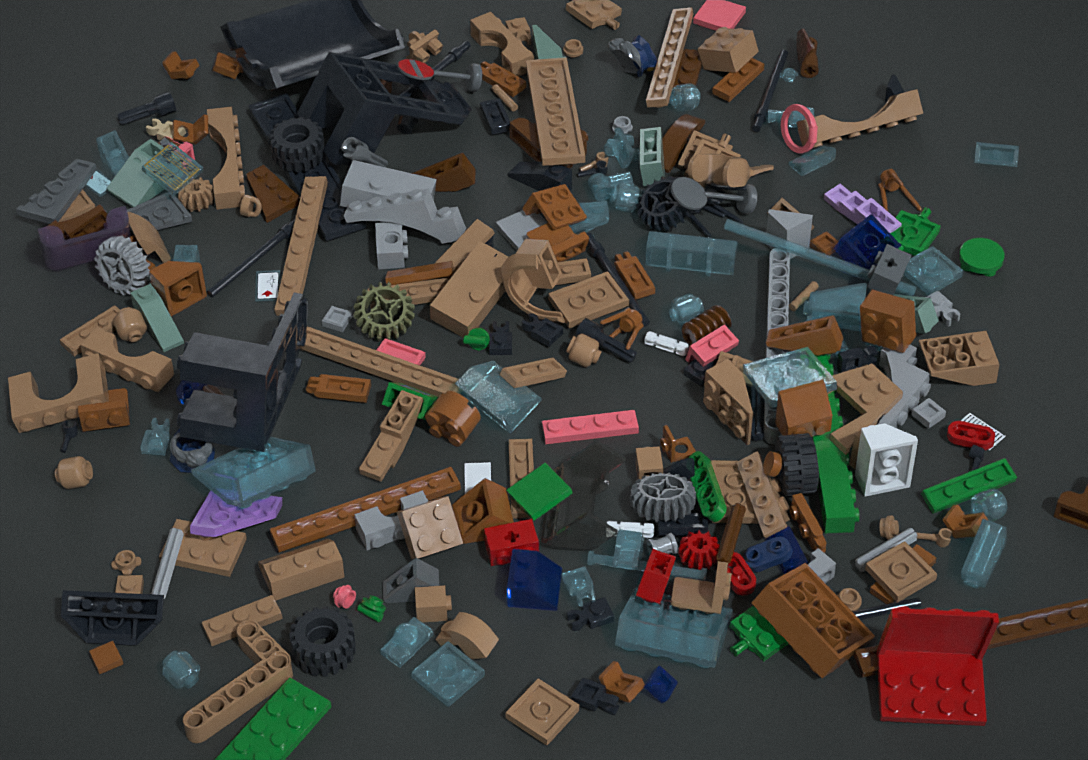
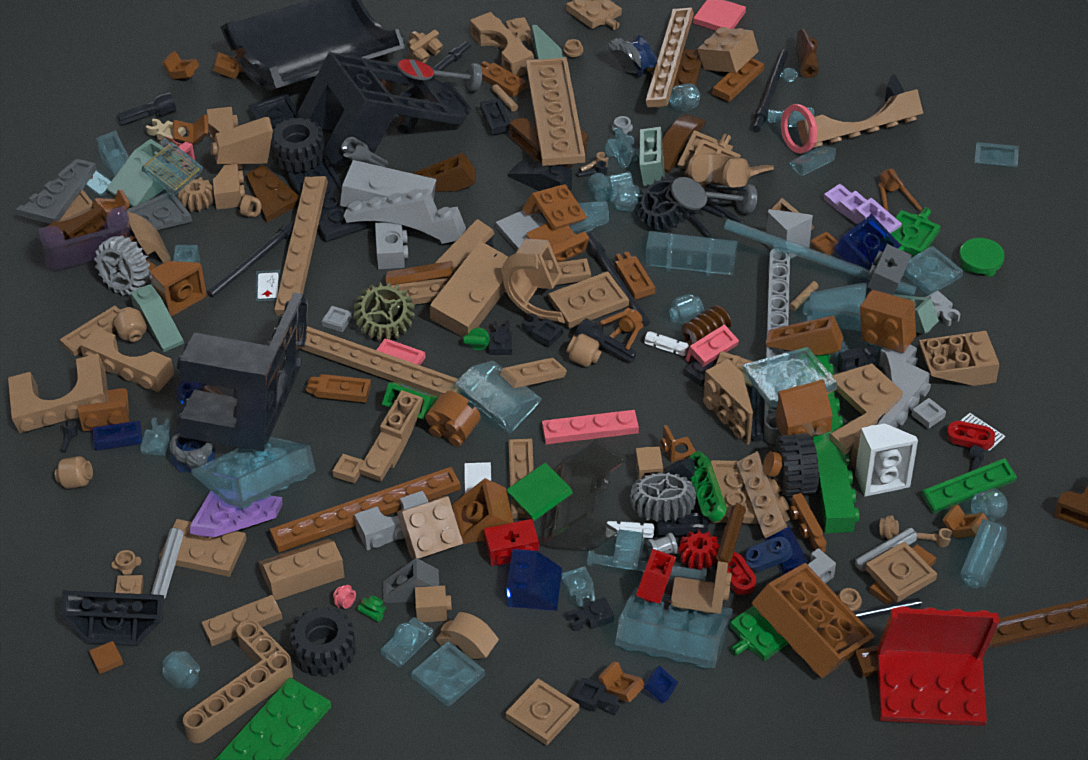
none -> dark orange bracket [92,190,129,217]
none -> clear blue plate [93,421,143,450]
none -> medium nougat slope [211,117,273,164]
none -> medium nougat plate [333,454,364,484]

